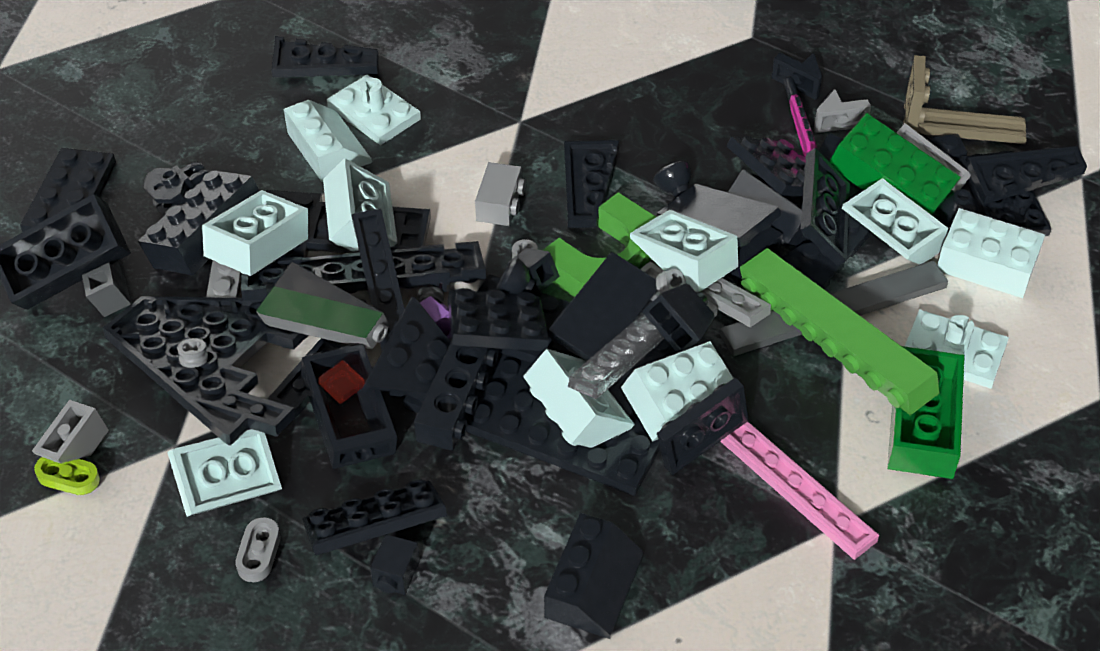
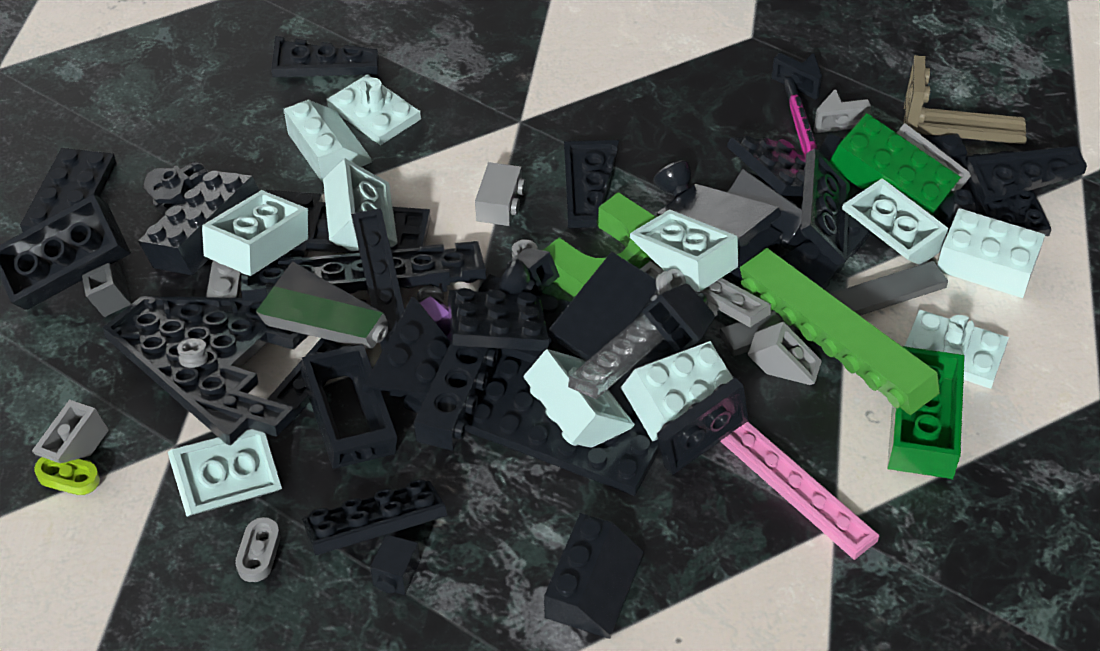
clear red tile [319,360,365,404] -> none
none -> light grey slope [748,322,822,385]

